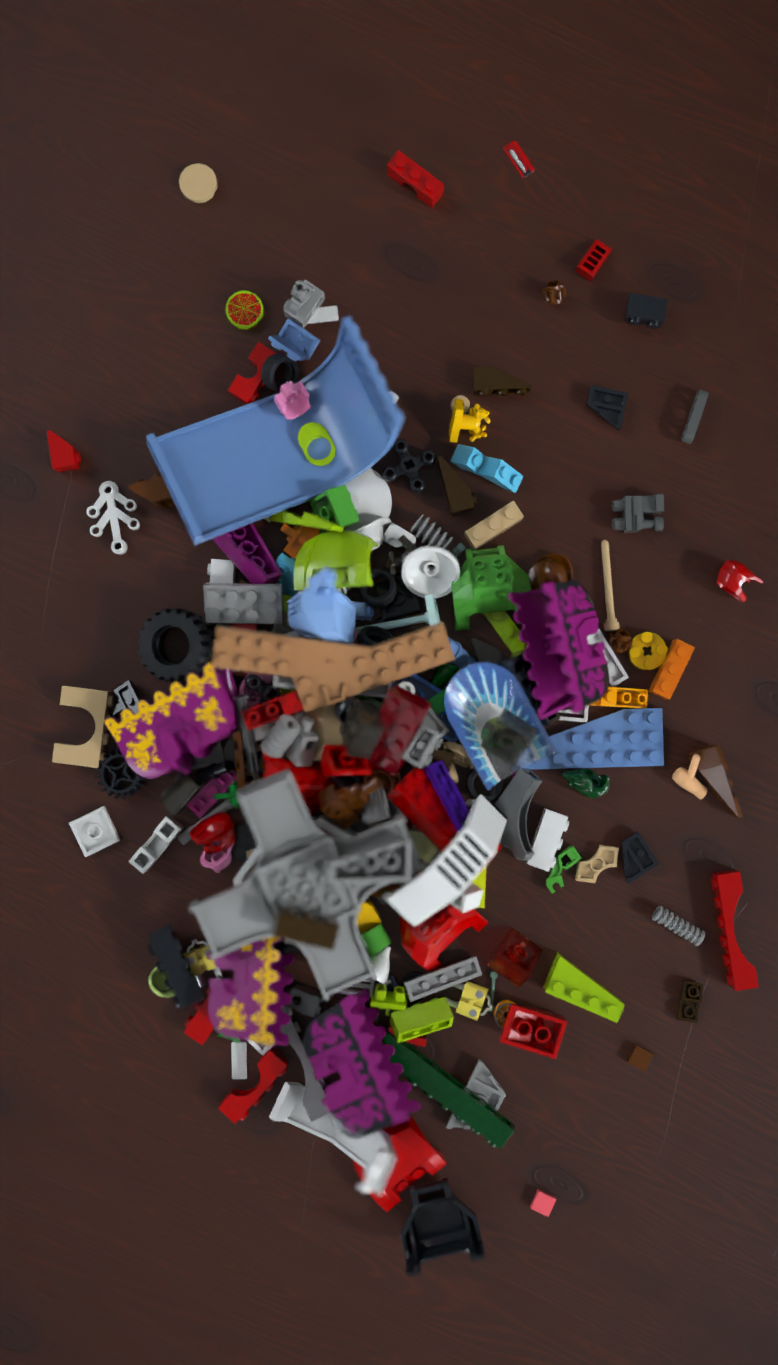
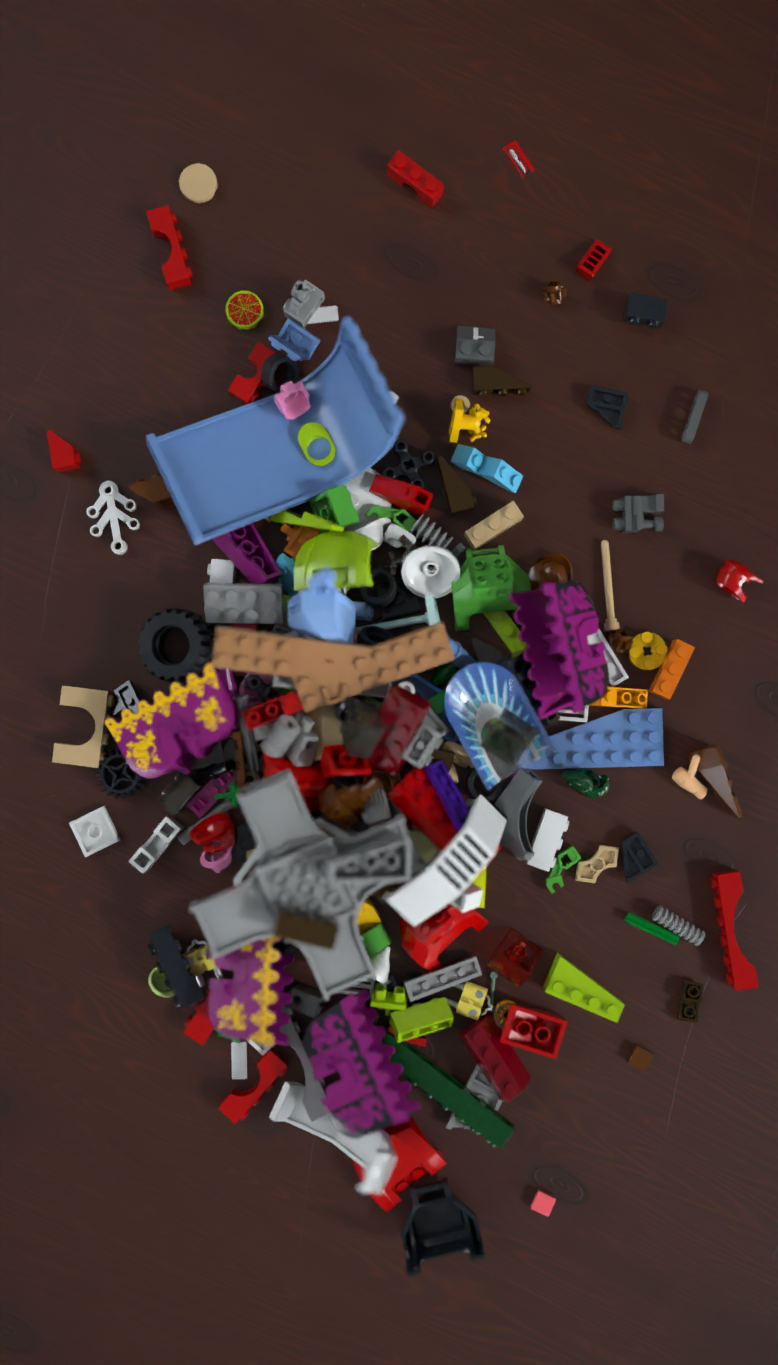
none -> red arch [146,205,193,290]
none -> bright green piece [365,505,416,532]
none -> red slope [369,474,434,517]
none -> dark grey slope [454,326,495,367]
none -> dark red slope [458,1012,532,1103]
none -> green axle [625,912,679,945]

